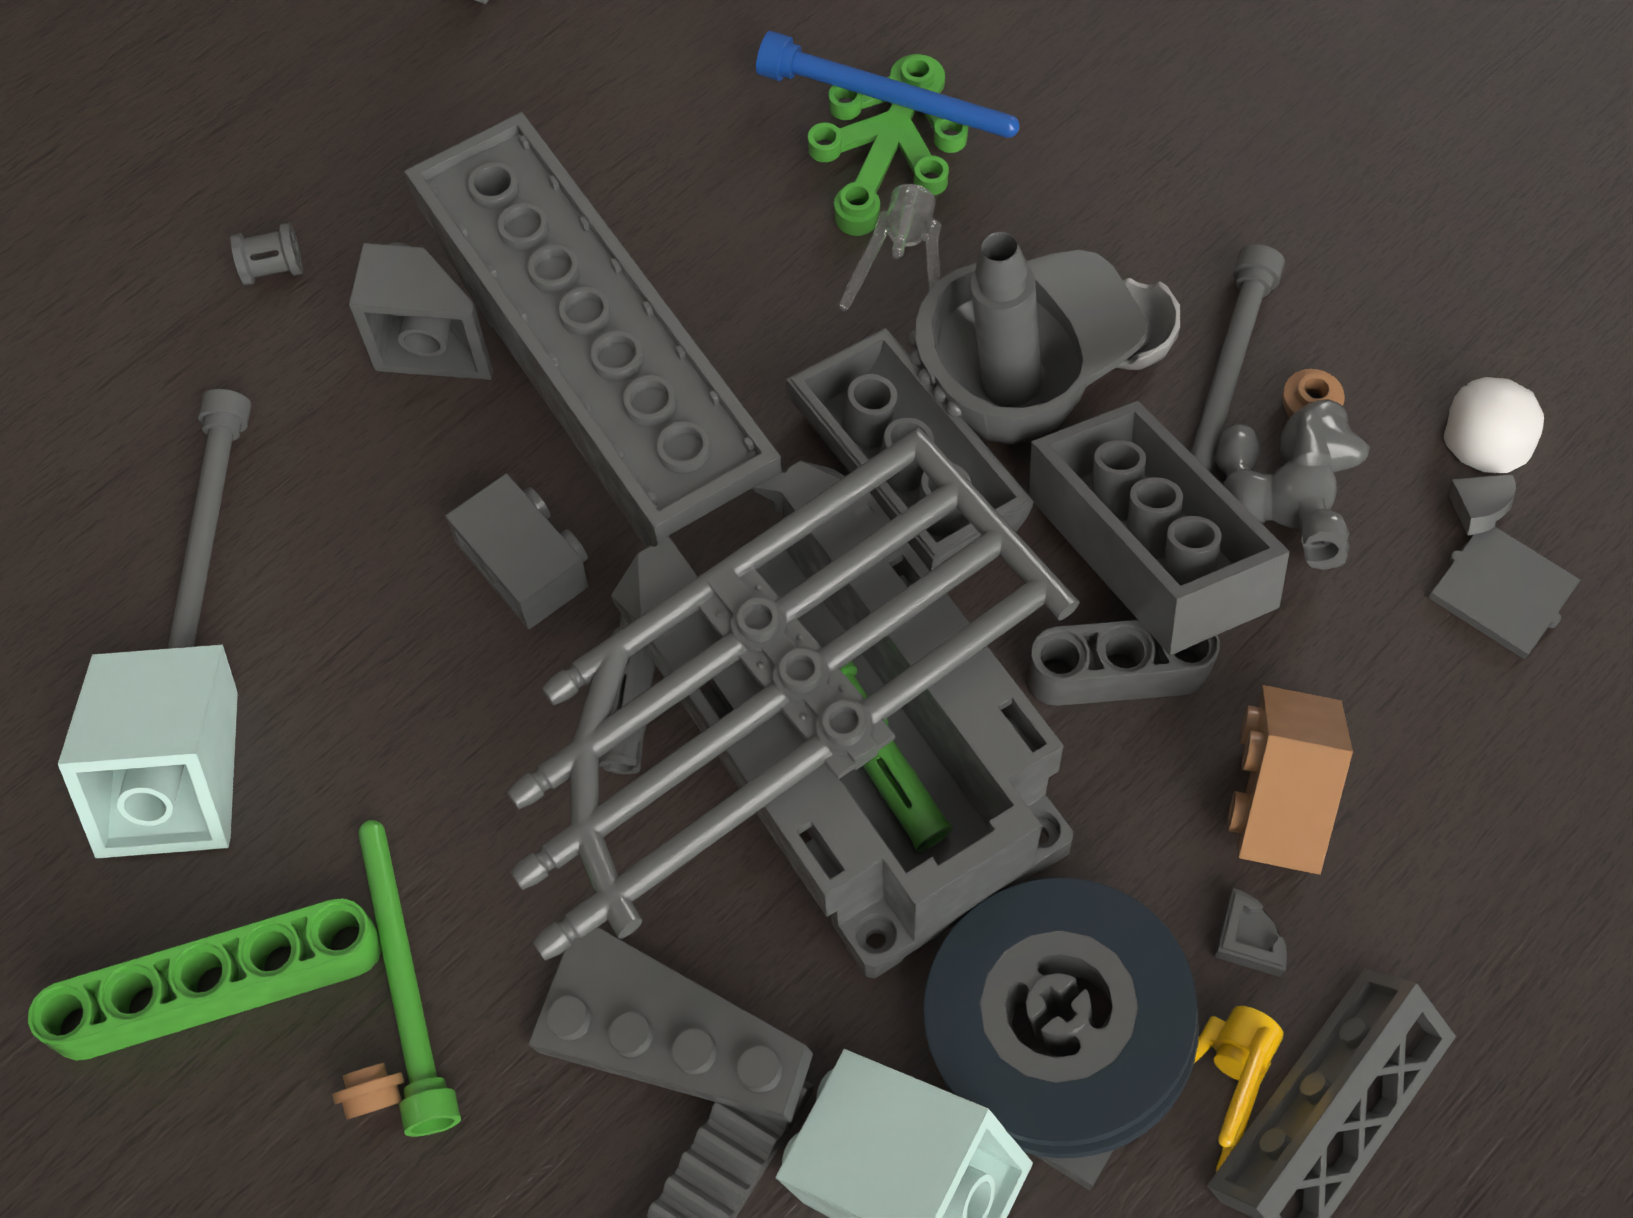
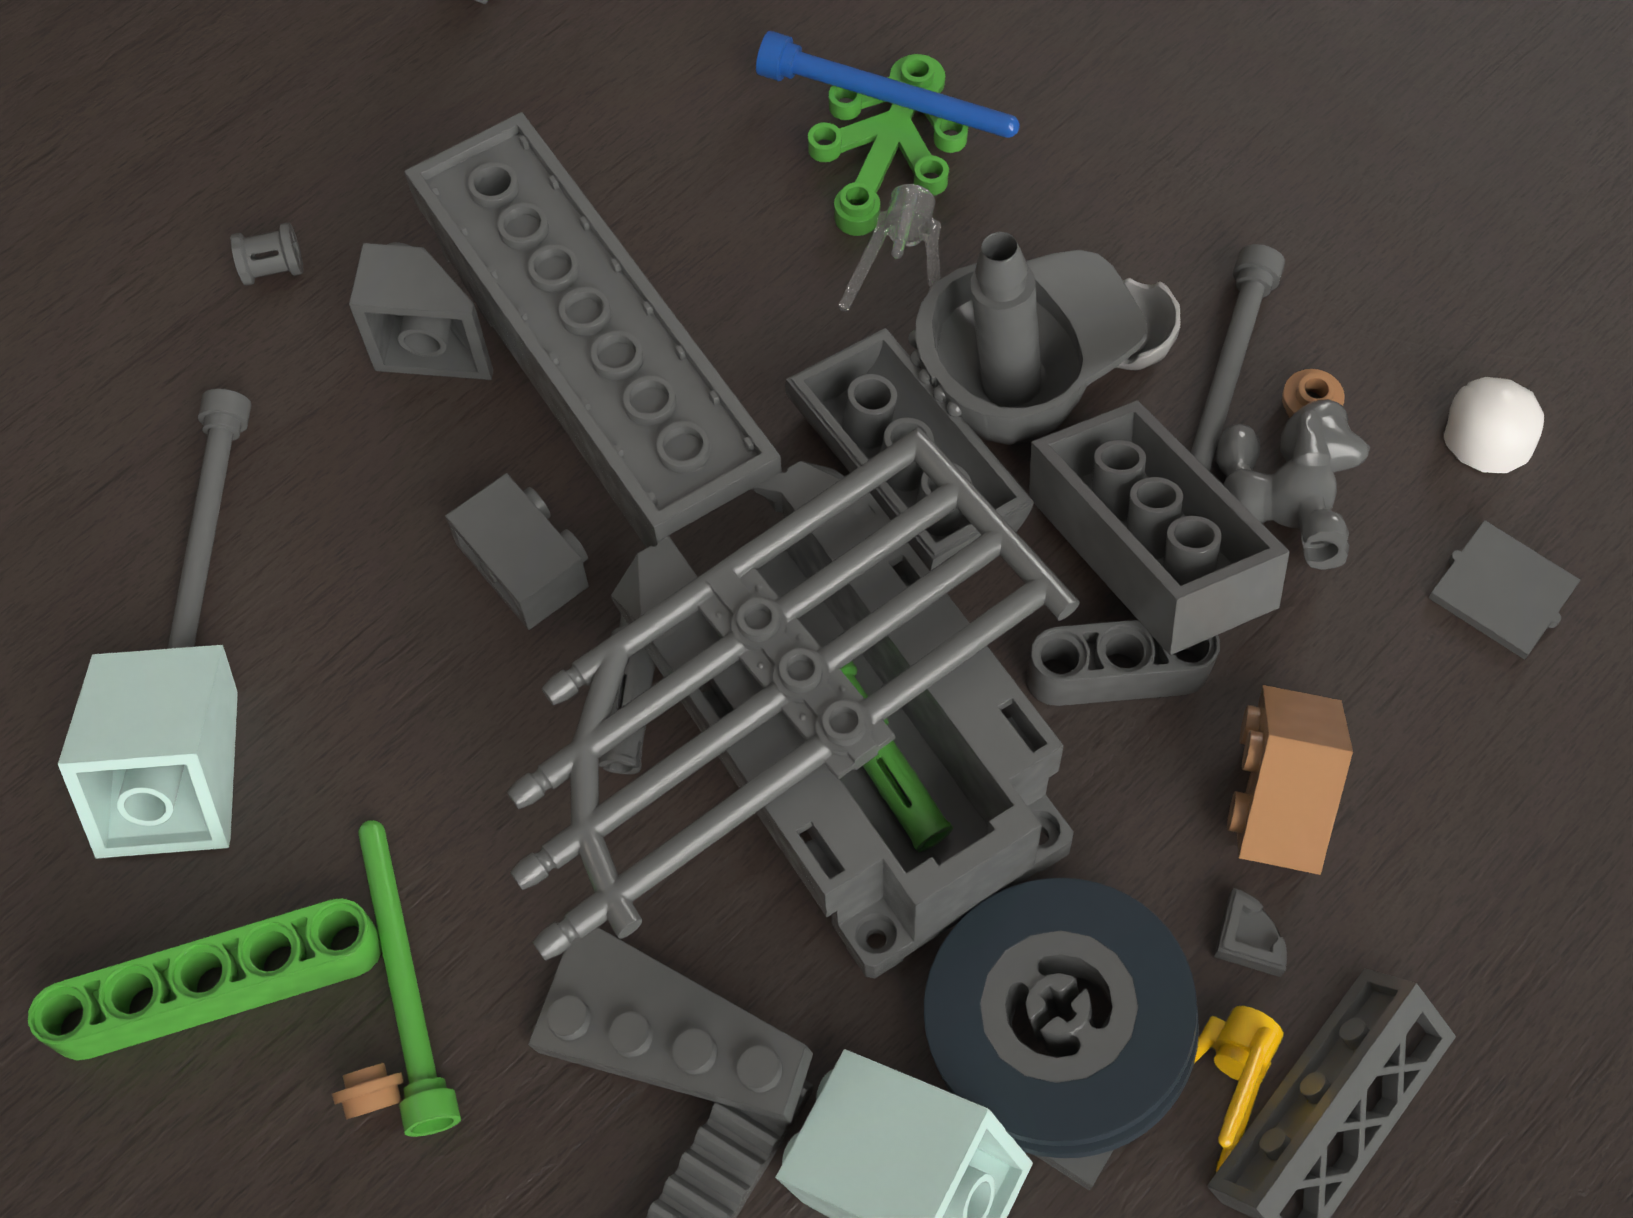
dark grey tile [1448,475,1516,535] -> none

